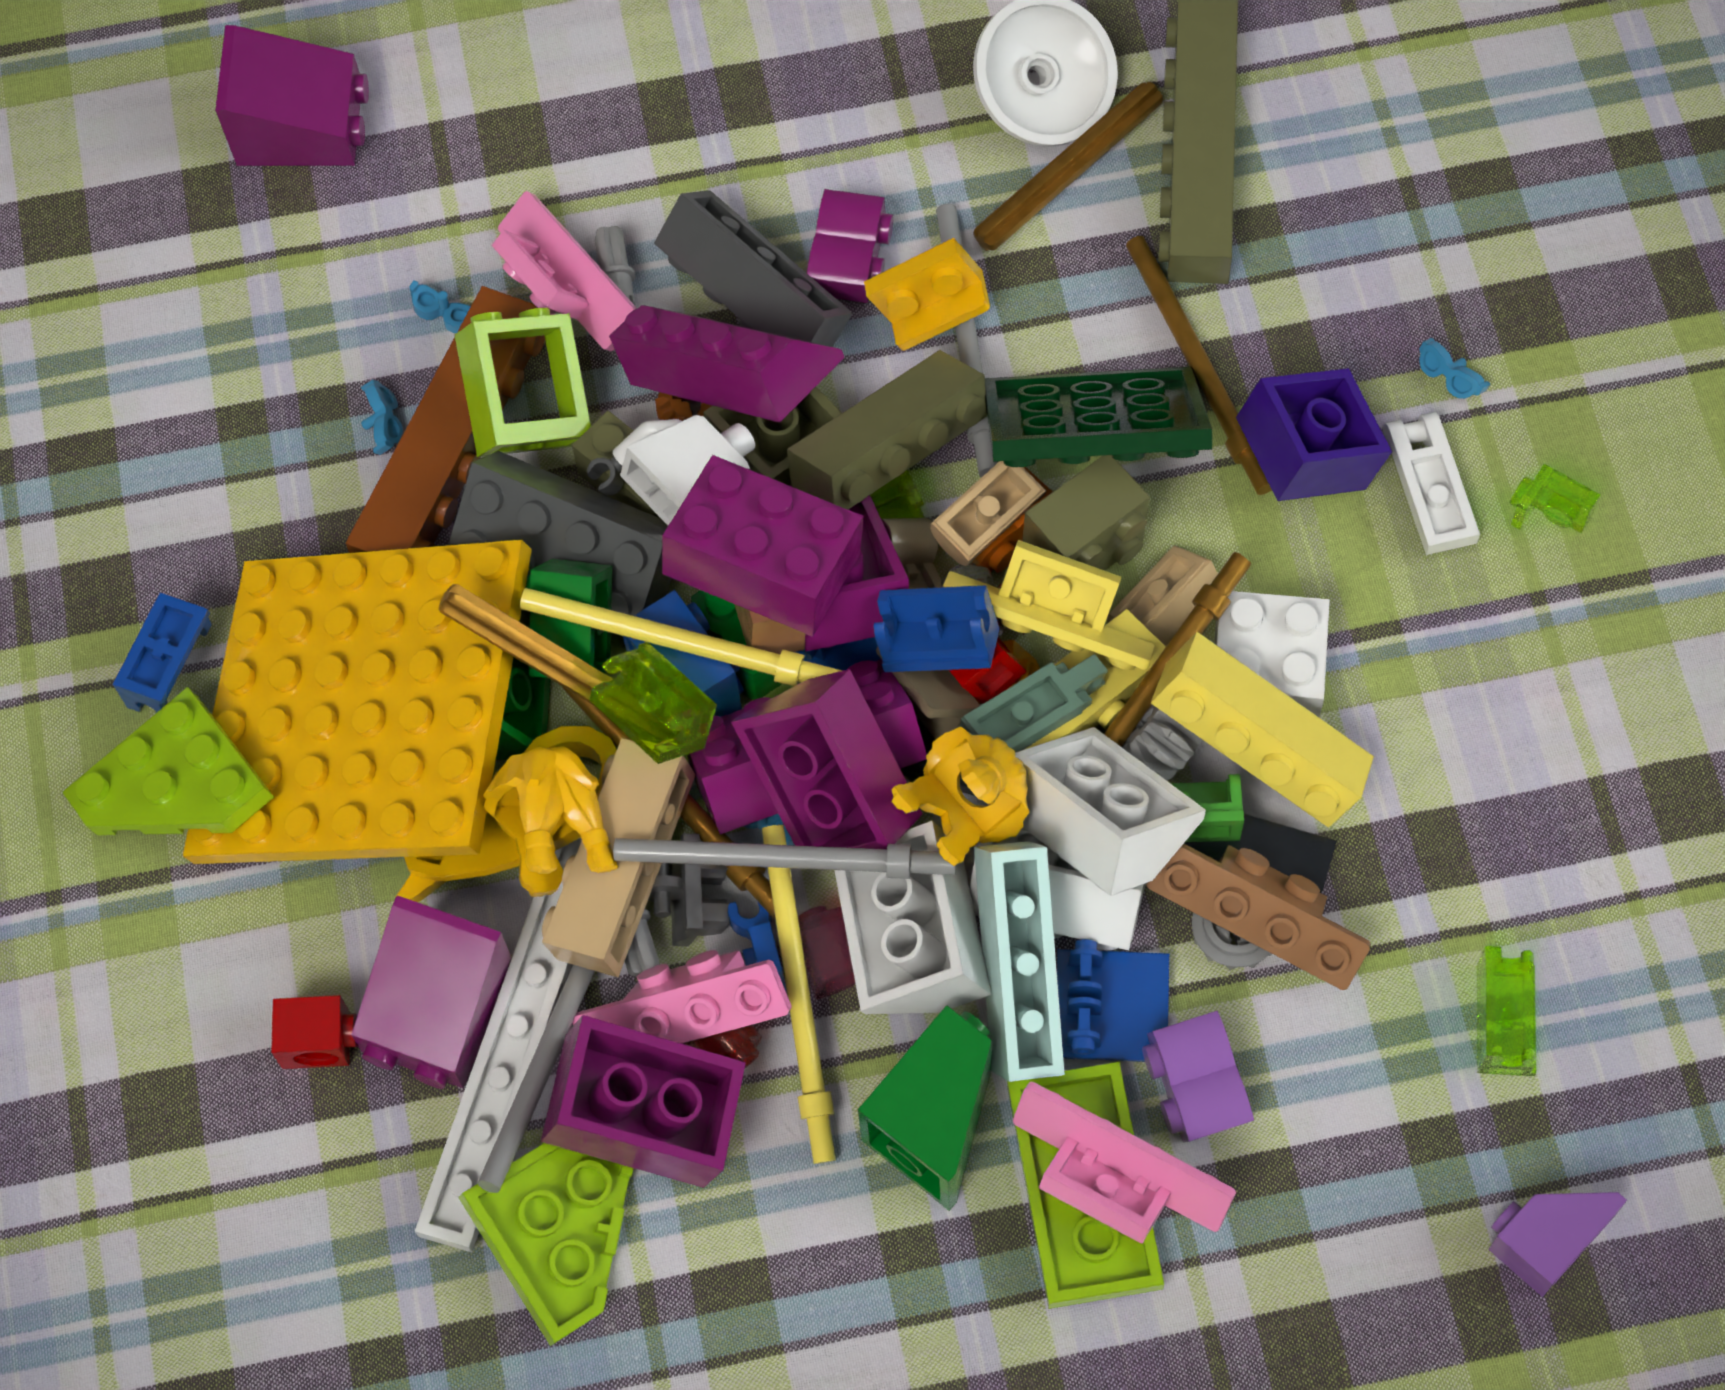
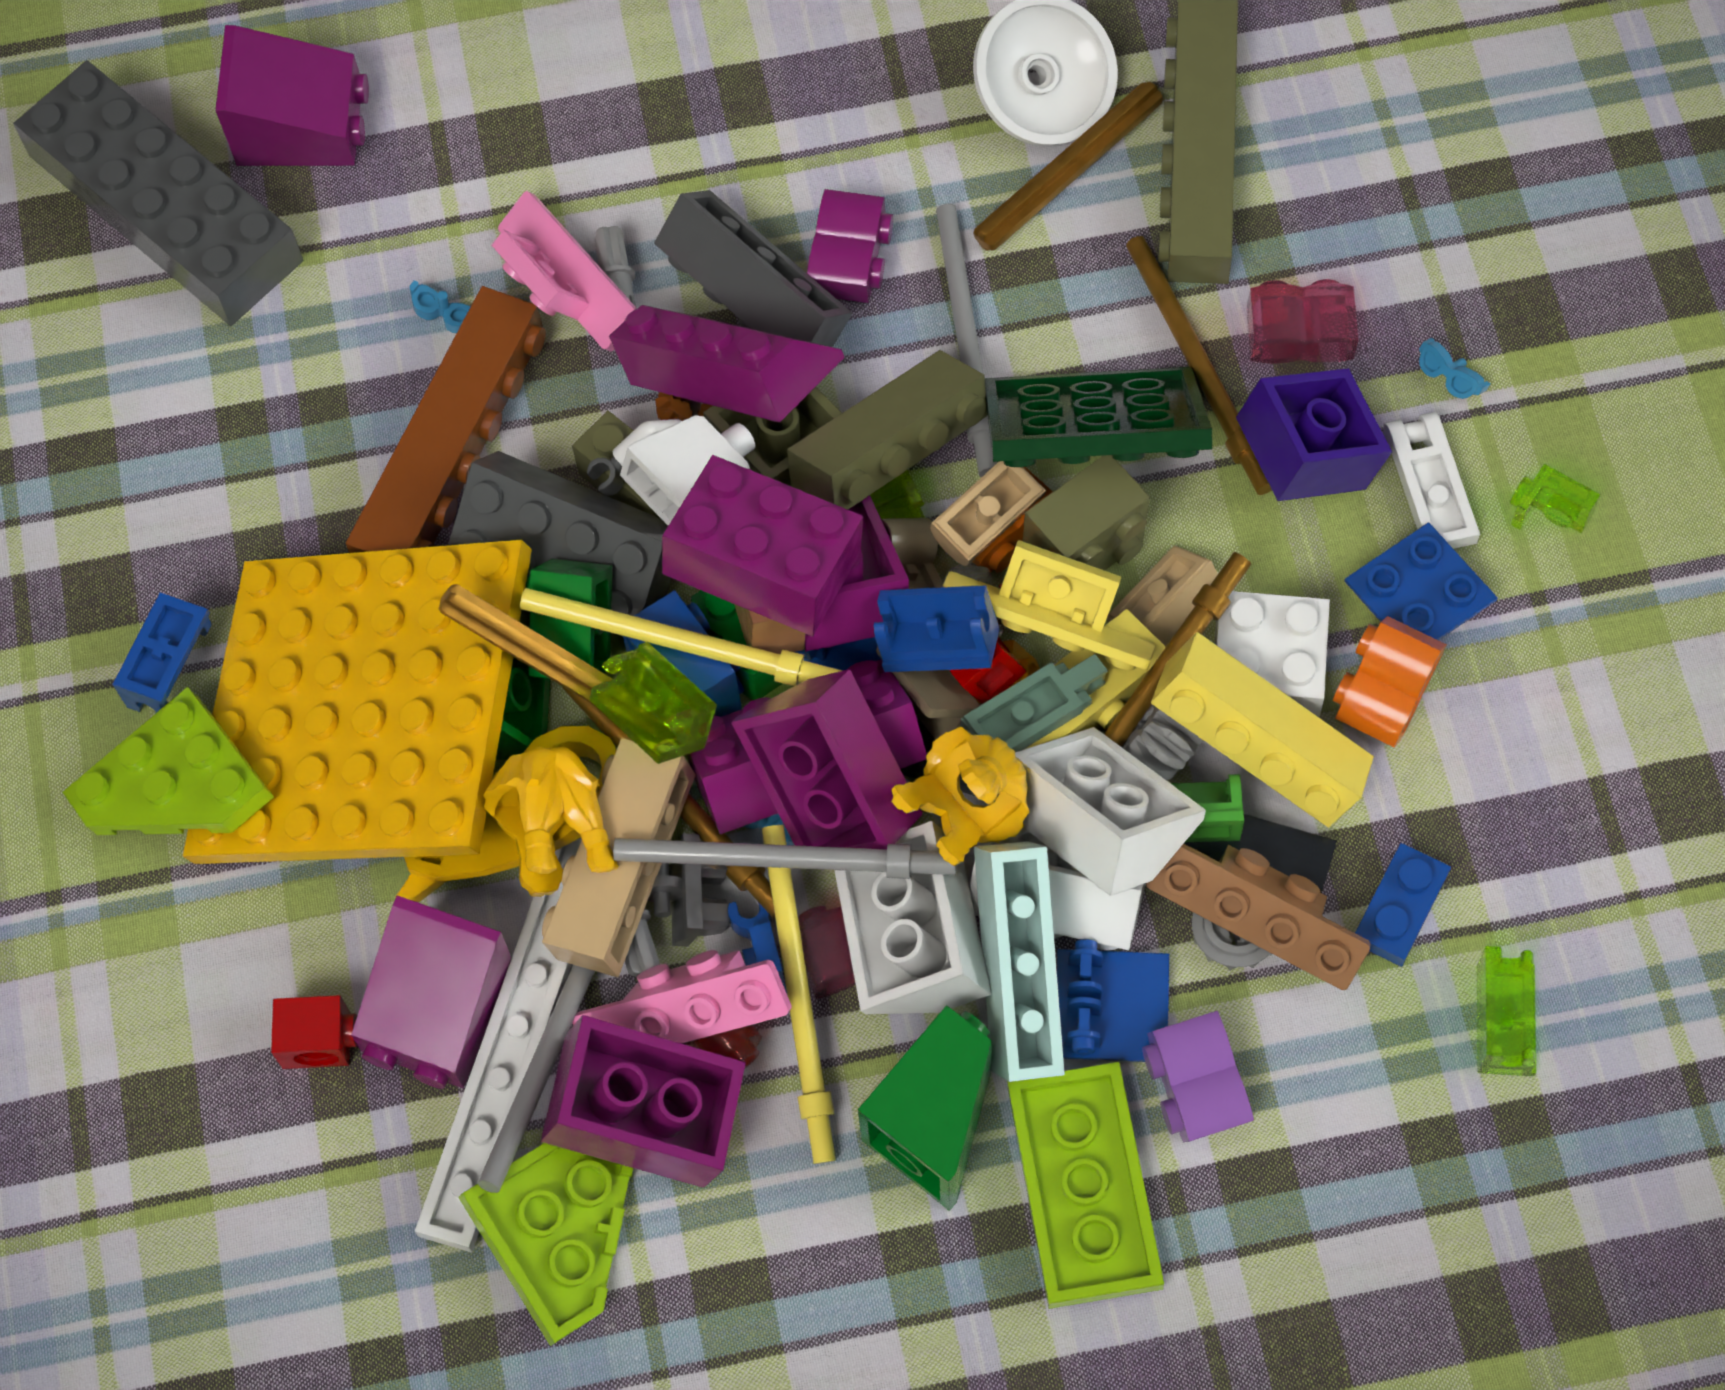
dark azure piece [361,379,403,455] -> none
lime window [455,308,591,457] -> none
yellow bracket [864,238,990,351] -> none
bright pink bracket [1013,1082,1236,1244] -> none
medium lavender slope [1489,1192,1627,1297] -> none
none -> dark grey brick [13,60,304,326]
none -> clear pink brick [1246,279,1359,364]
none -> orange brick [1333,616,1447,748]
none -> blue hinge [1344,522,1498,640]
none -> blue plate [1355,843,1451,967]

